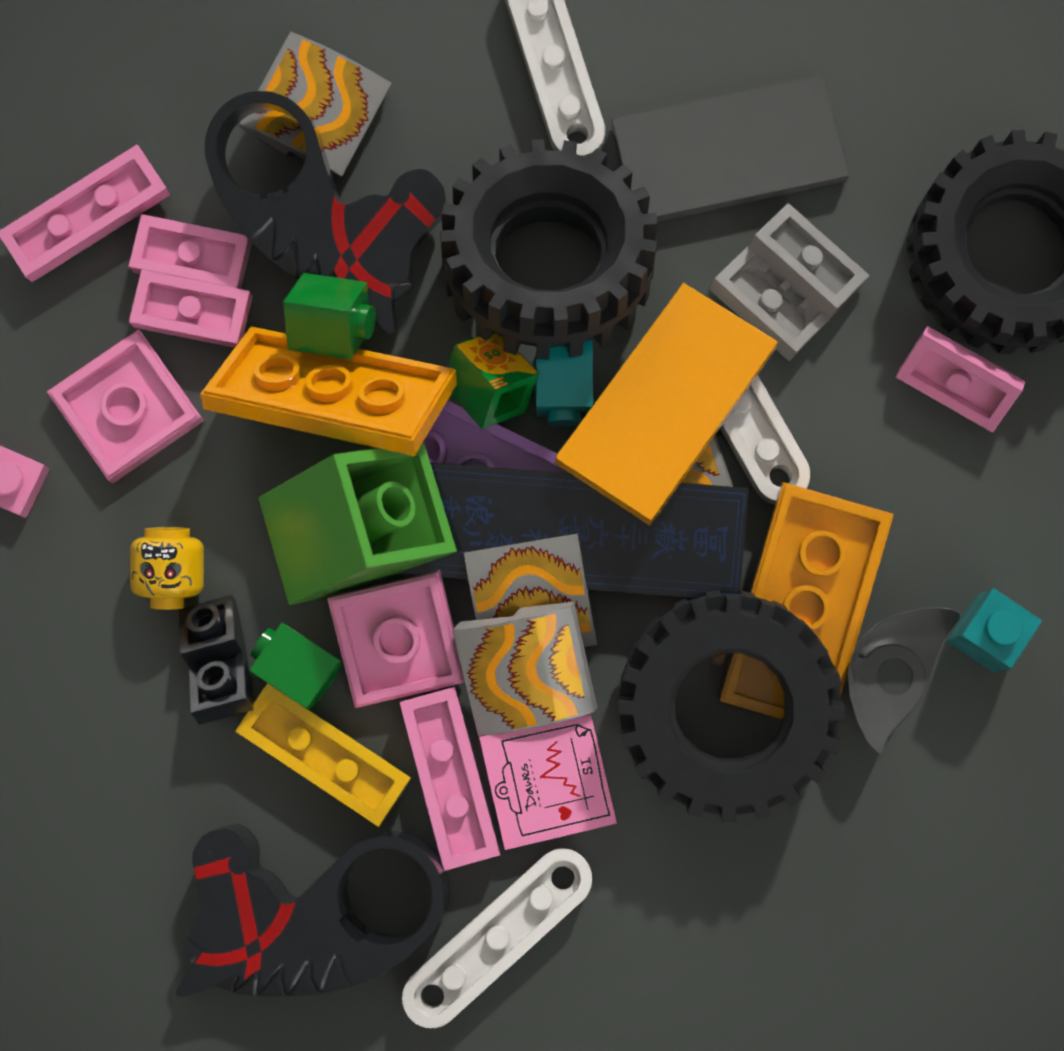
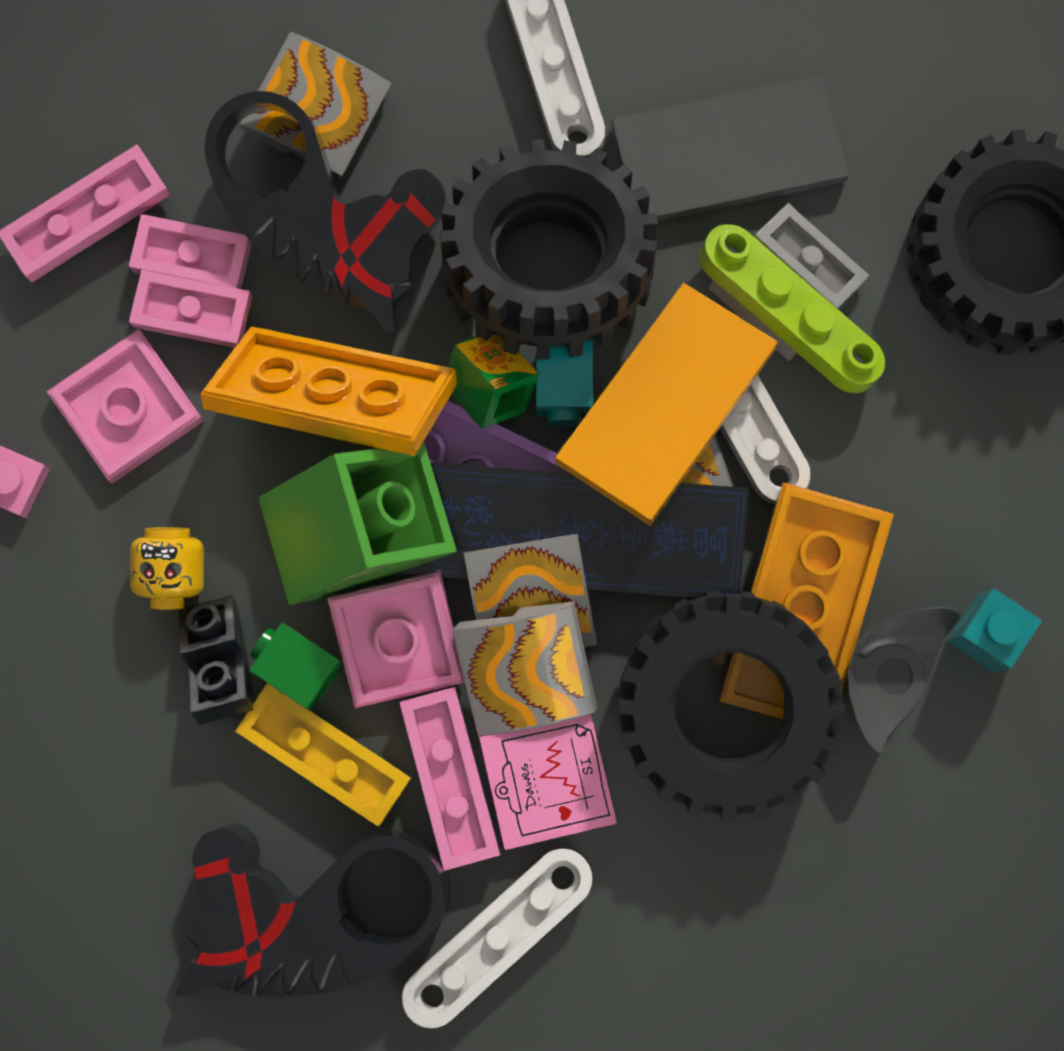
green brick [283,273,376,360] -> none
bright pink plate [896,326,1025,433] -> none
none -> lime plate [699,224,885,393]

